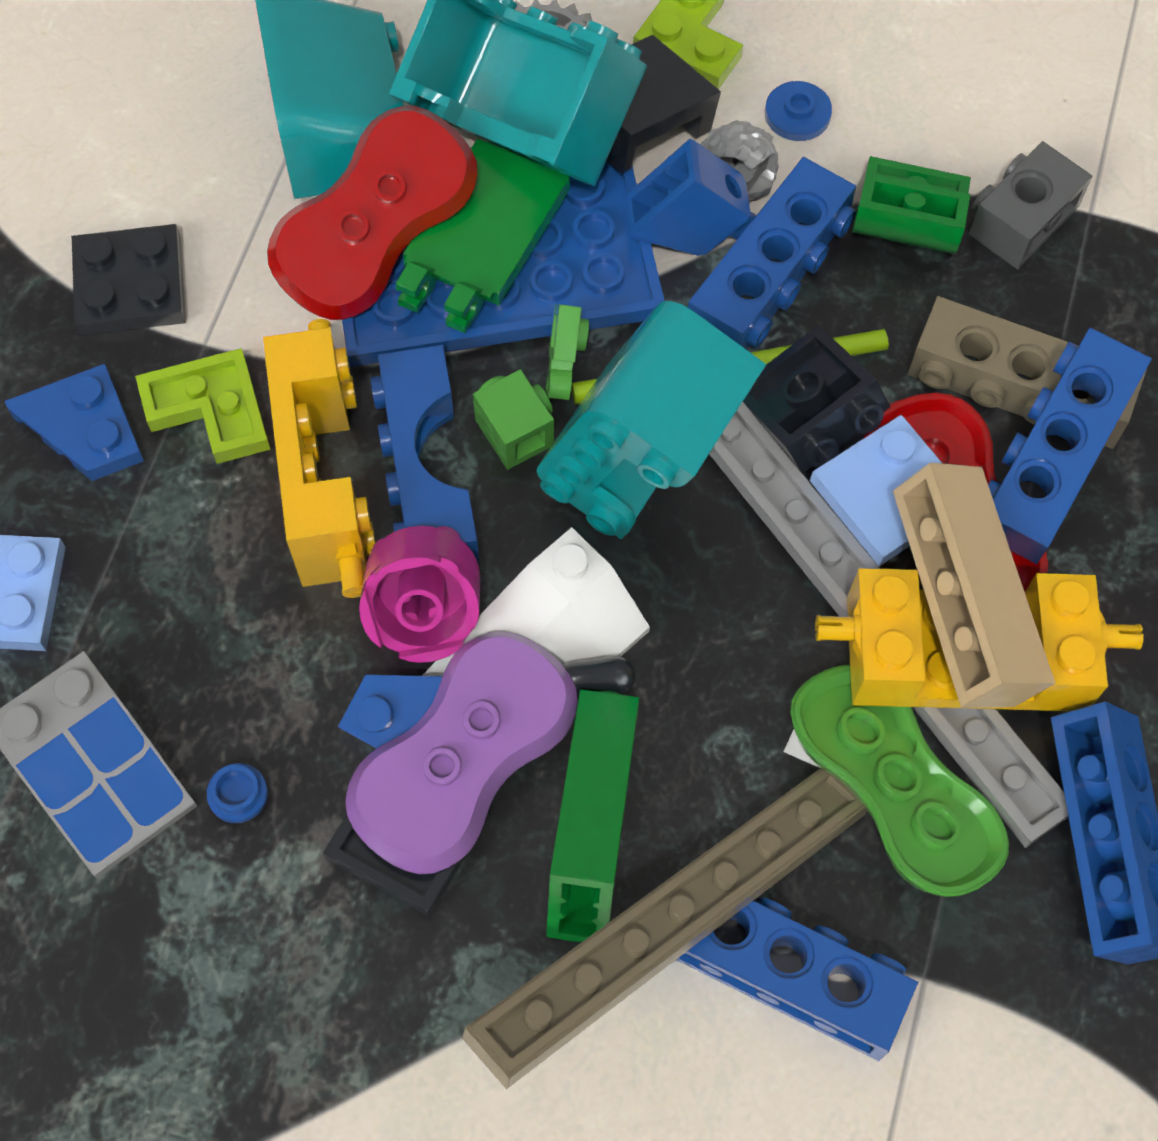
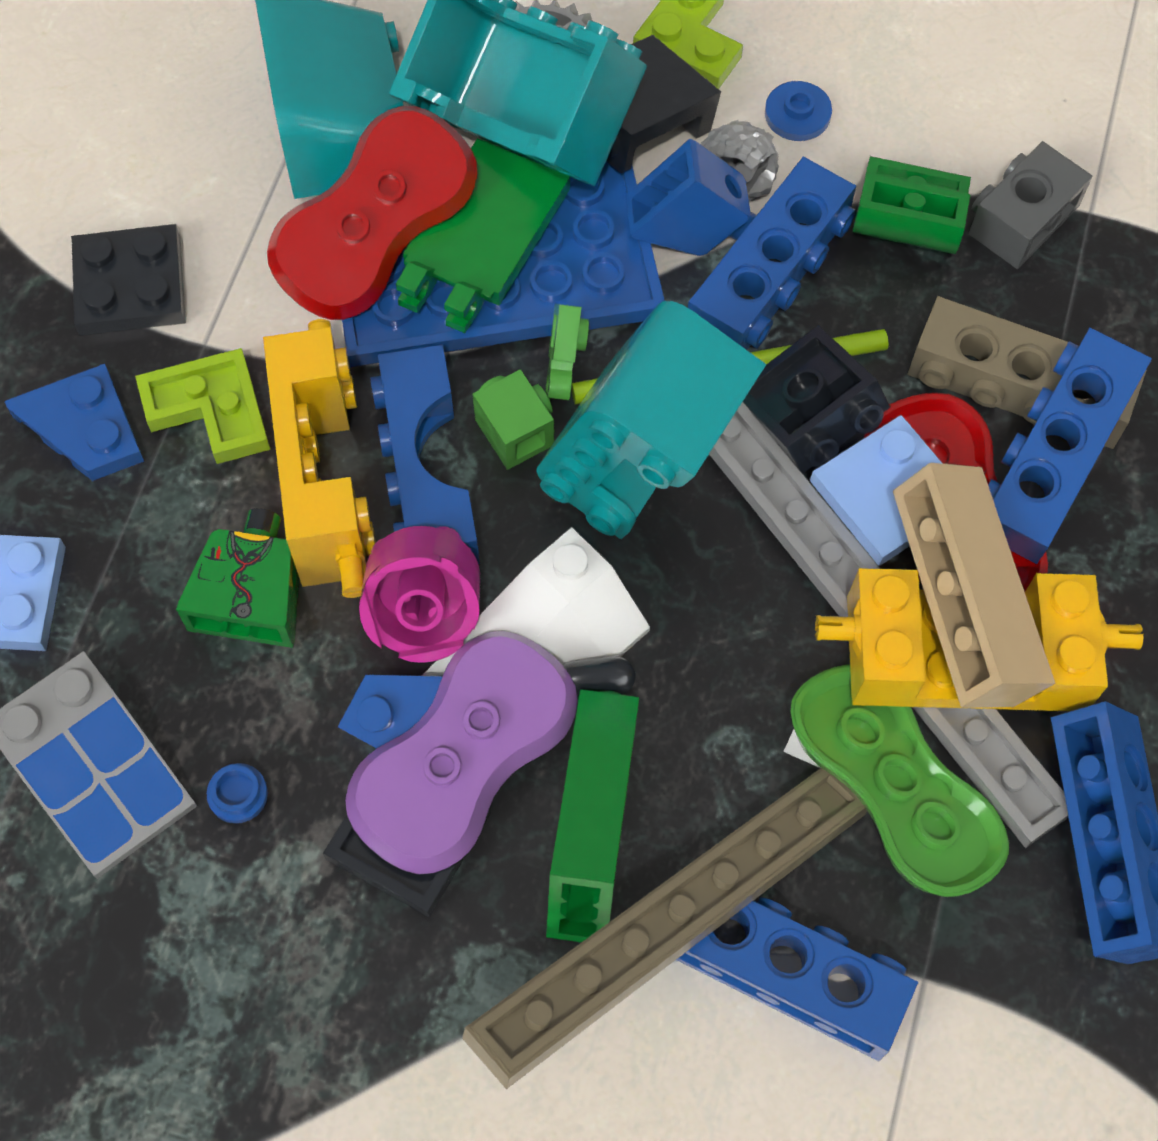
none -> green torso [176,508,299,648]

